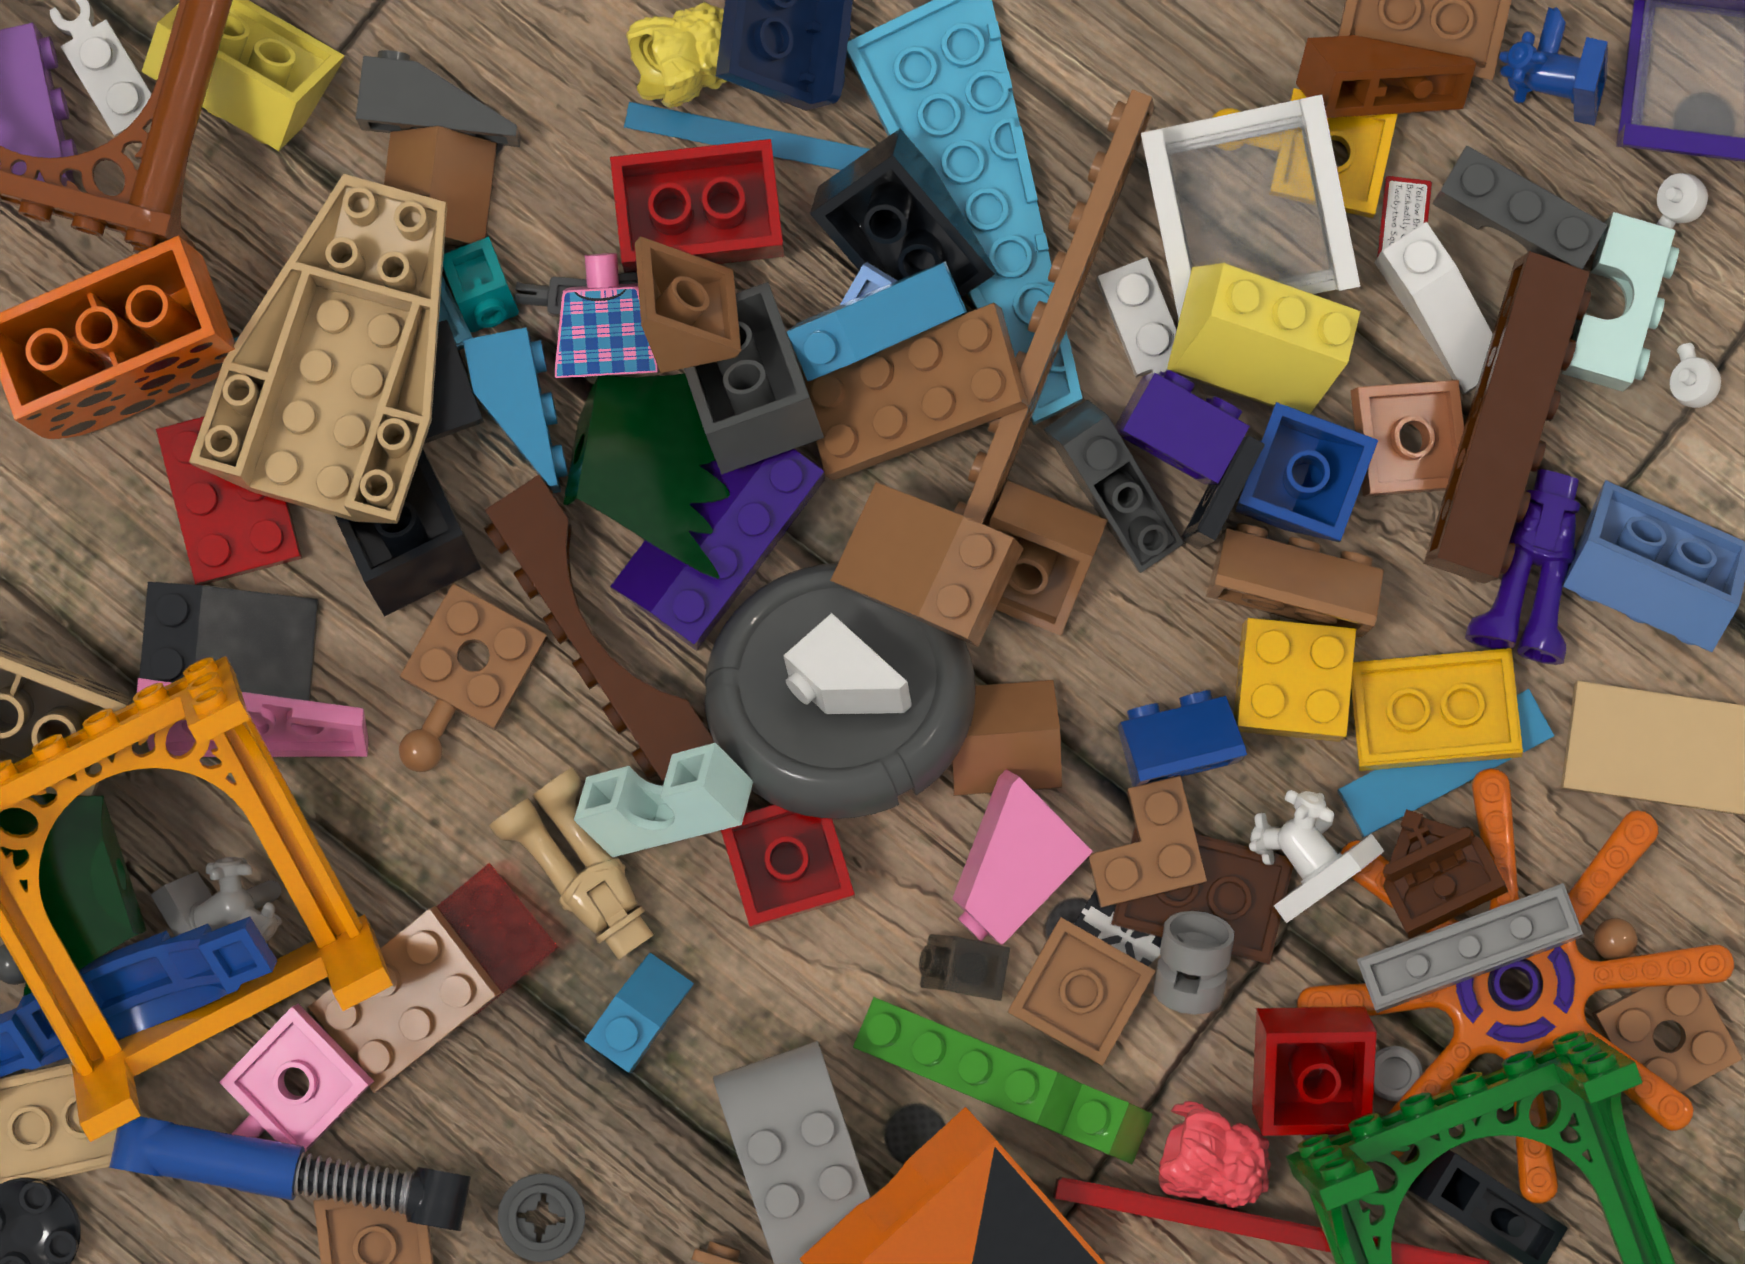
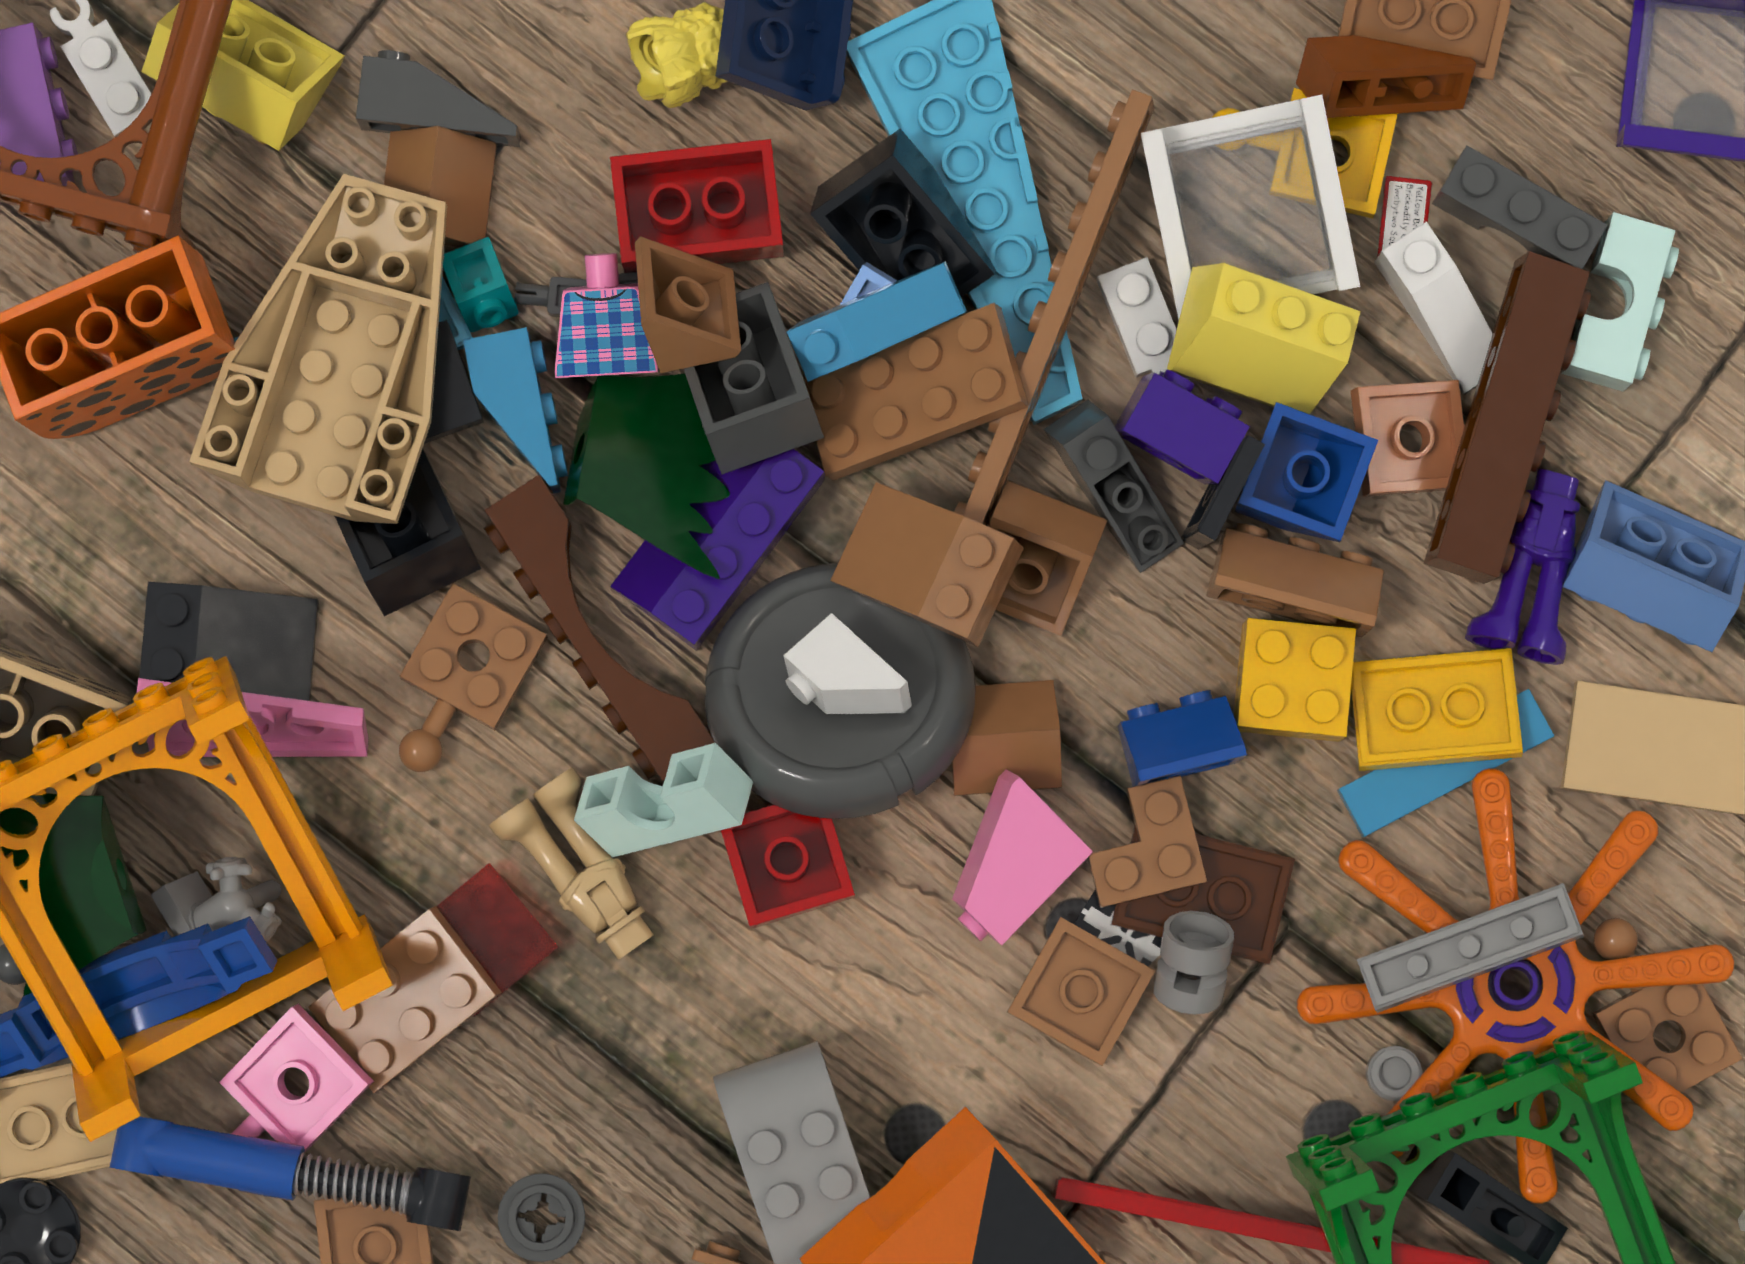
red plate [156,416,302,585] -> none
dark azure slope [584,953,694,1073] -> none
dark azure sticker [624,102,870,170] -> none
bright green arch [853,997,1153,1164] -> none
clear smoke bracket [919,934,1010,1001] -> none
coral hair [1159,1101,1271,1208] -> none
white piece [1249,790,1384,923] -> none
red brick [1252,1006,1377,1136] -> none
reddish brown slope [1383,809,1508,939] -> none
blue piece [1499,7,1608,126] -> none
white piece [1656,173,1708,229] -> none
white piece [1670,343,1721,408] -> none

